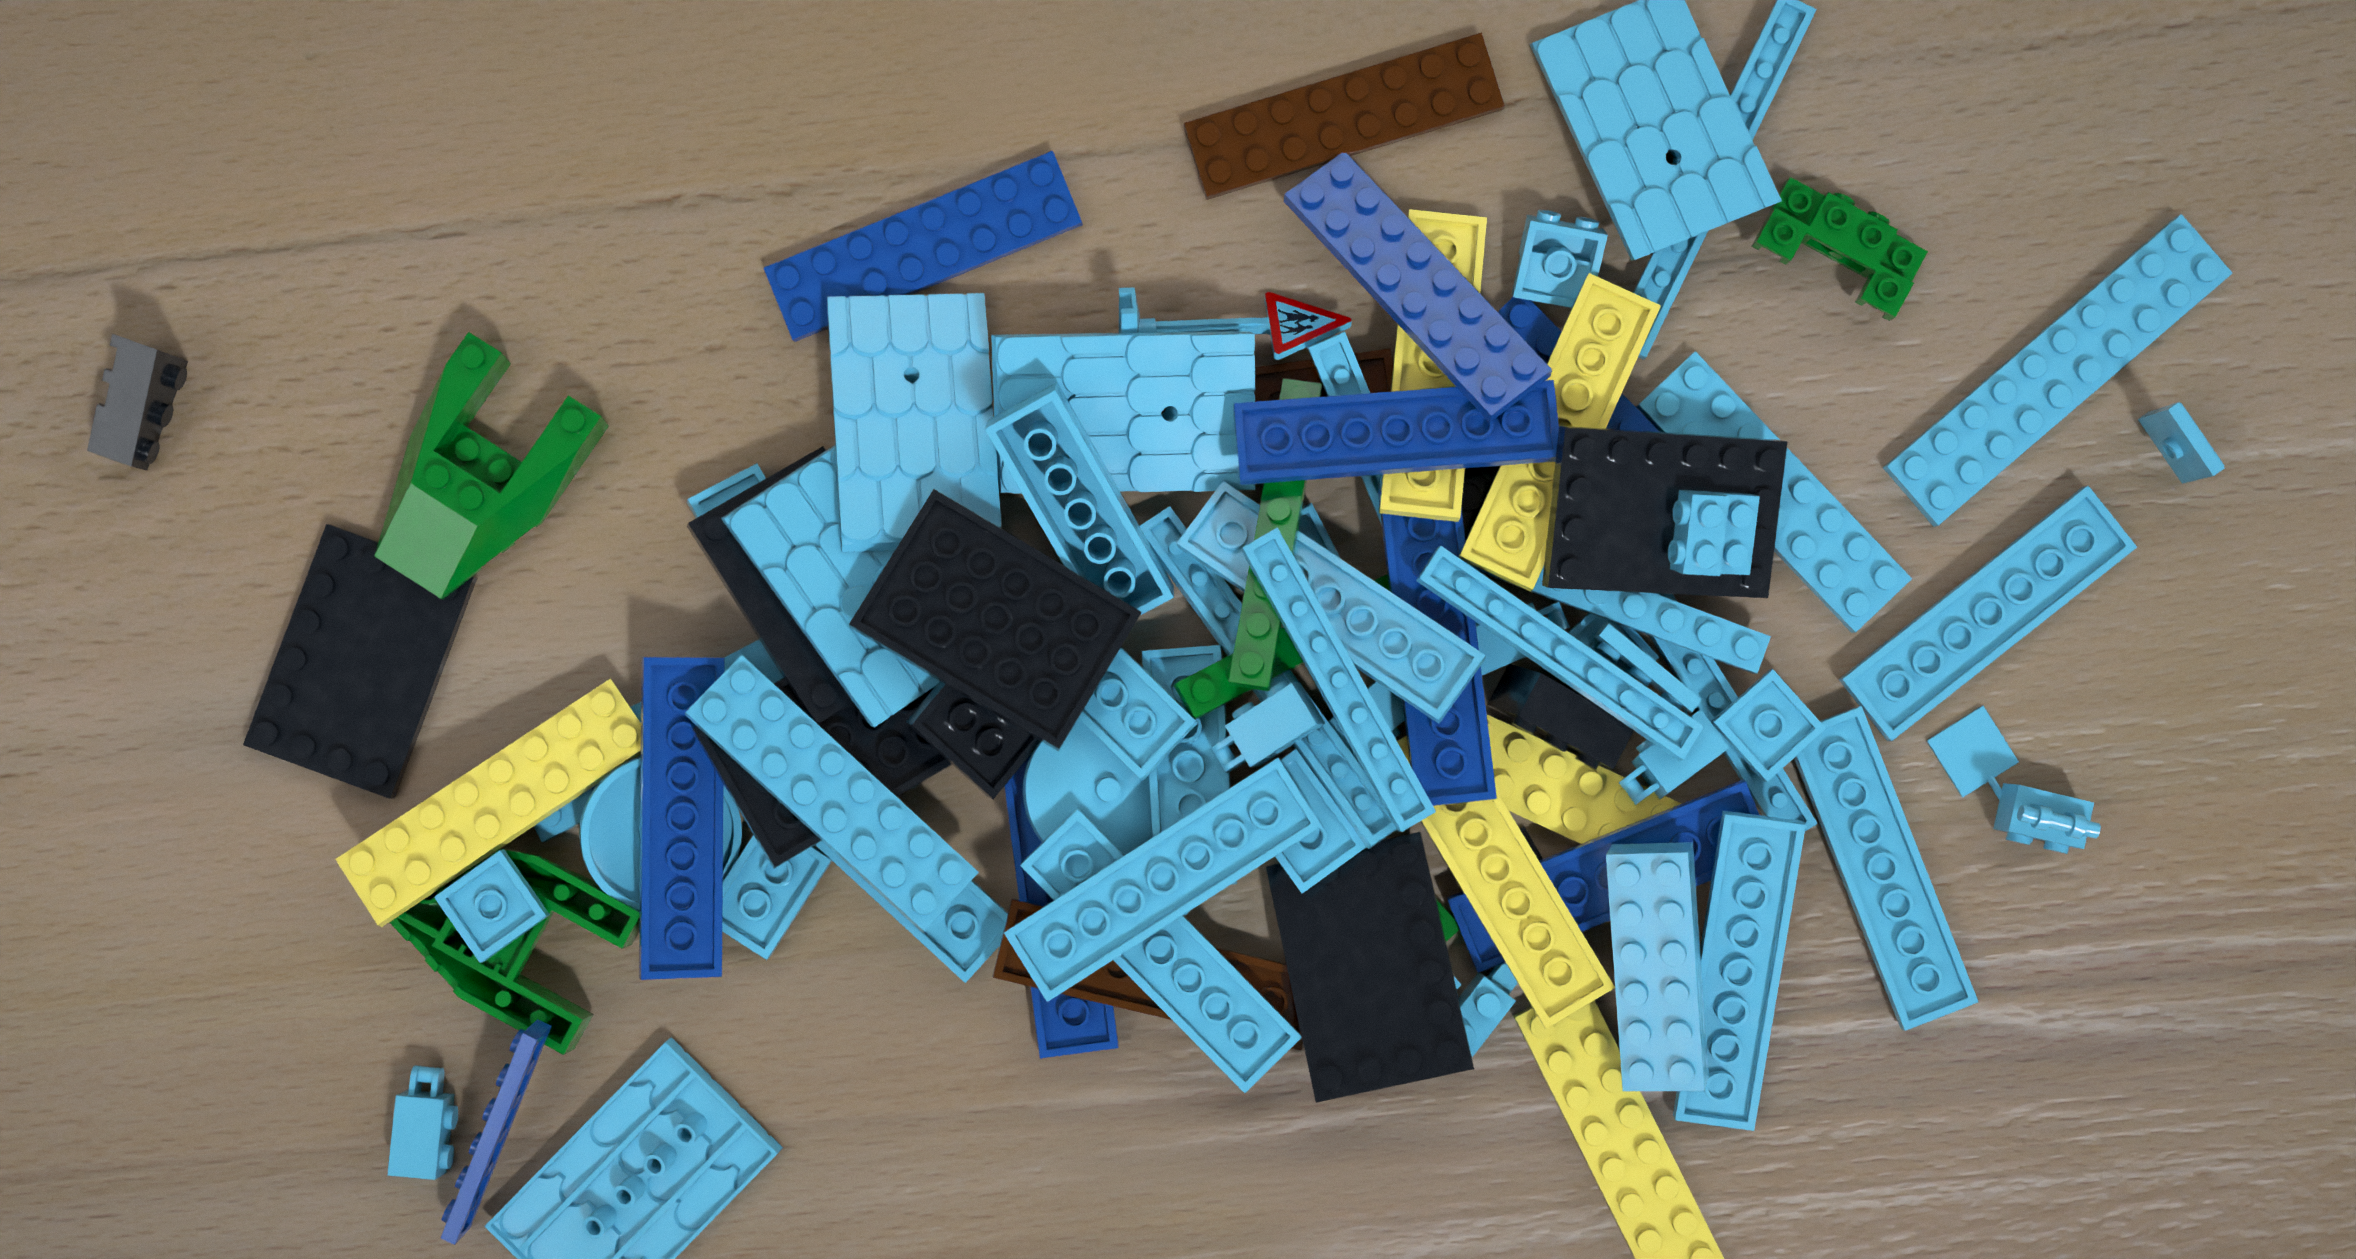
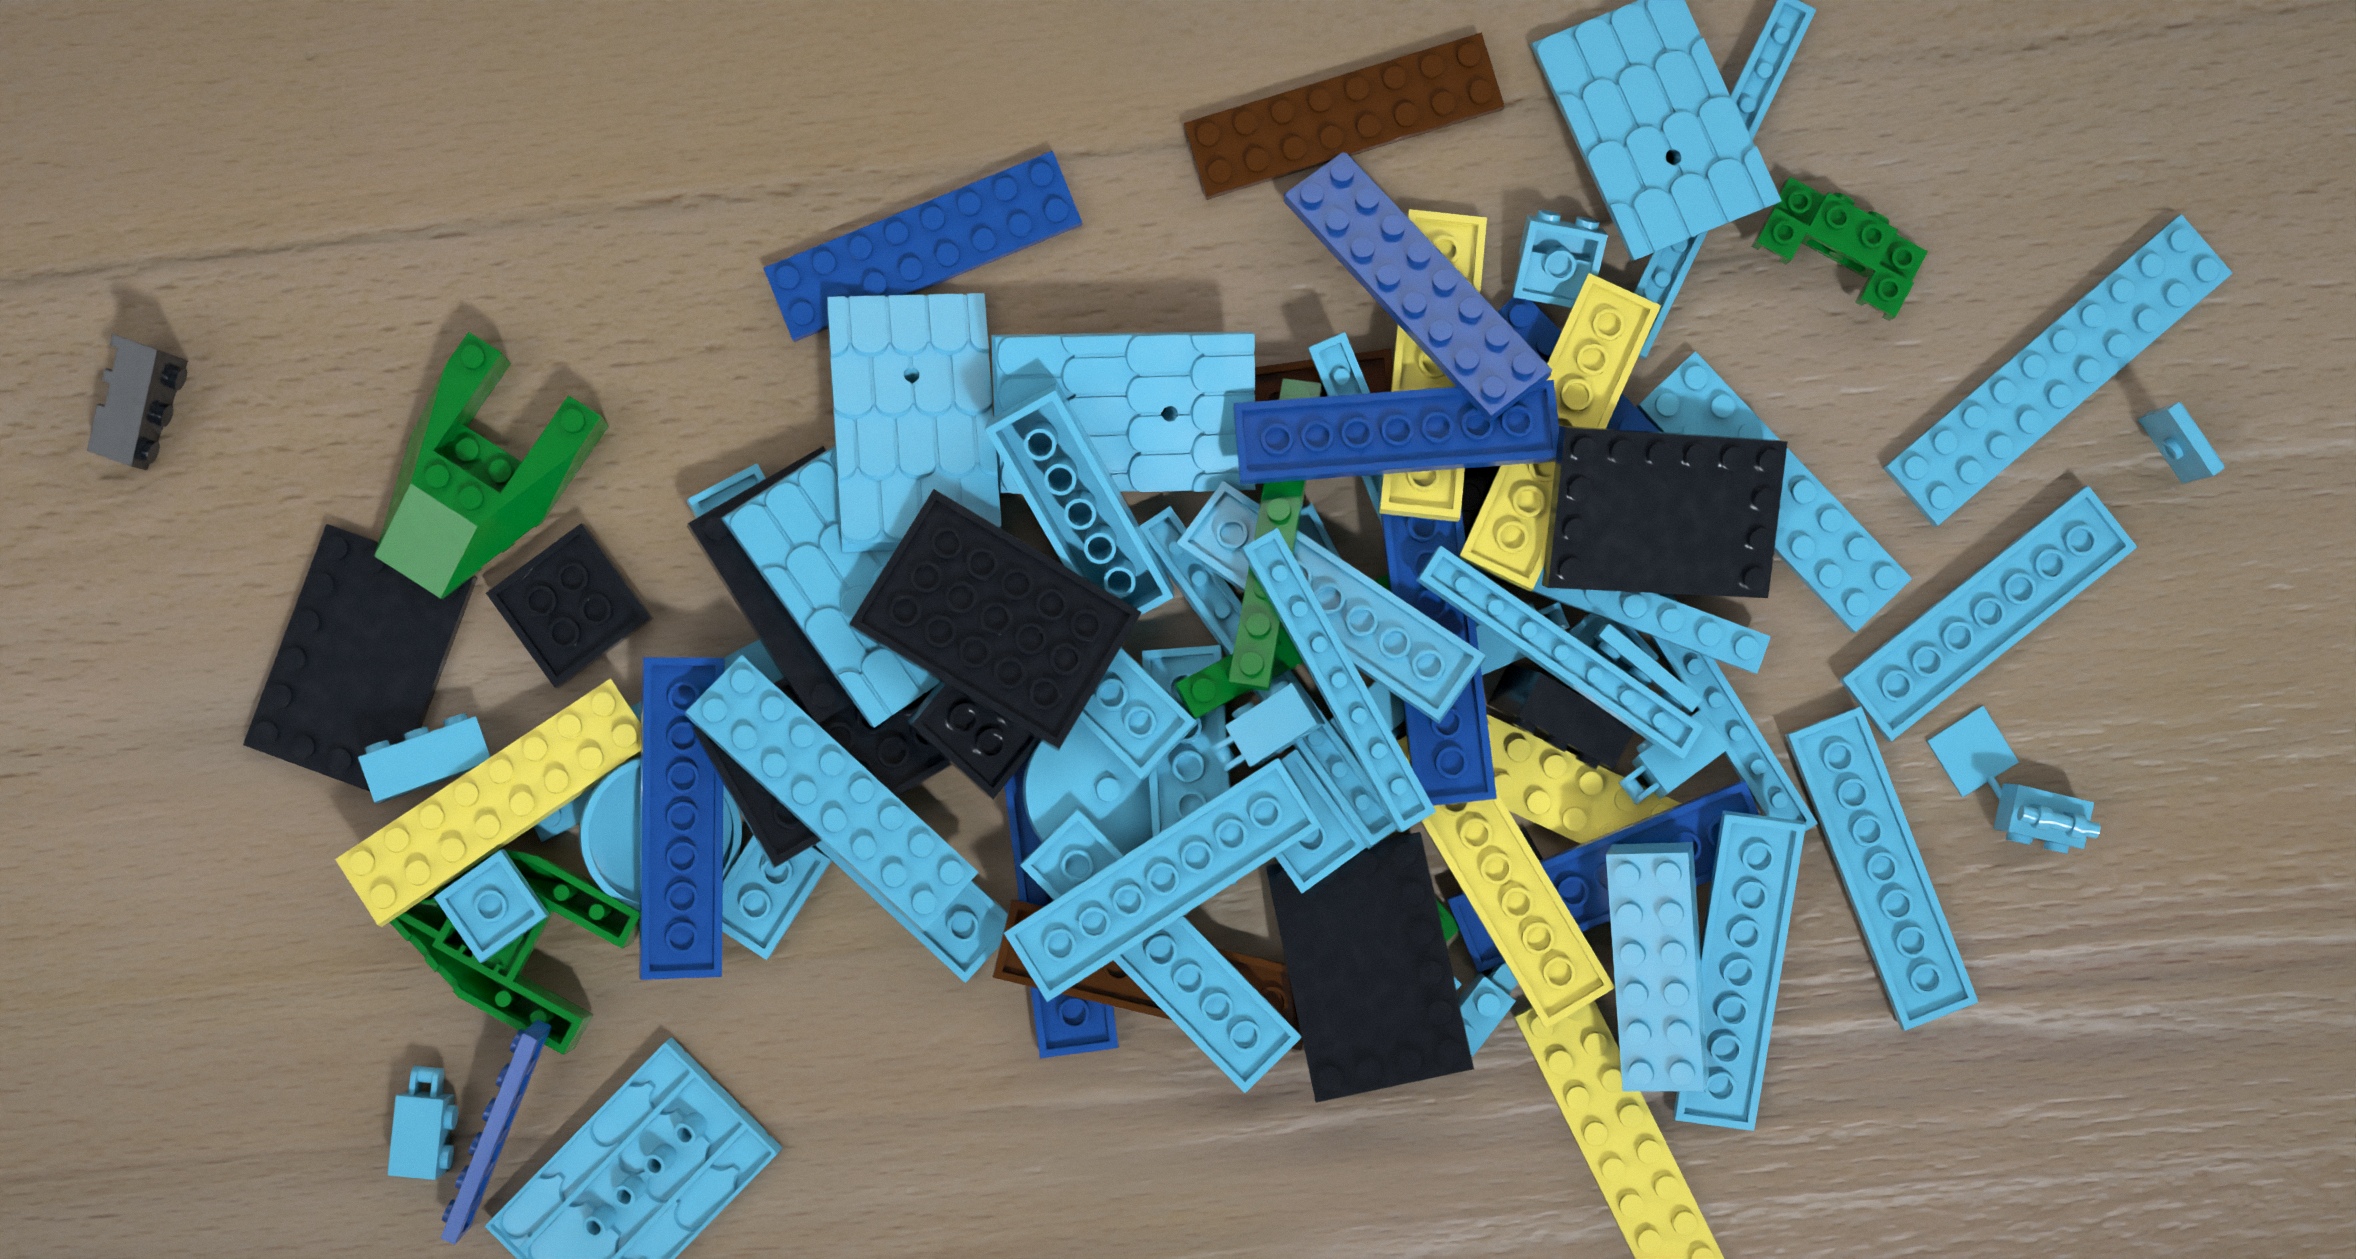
medium azure piece [1119,287,1352,360] -> none
medium azure plate [1668,490,1760,576] -> none
medium azure plate [1711,669,1826,782] -> none
none -> medium azure brick [358,713,491,804]
none -> black plate [486,523,654,688]

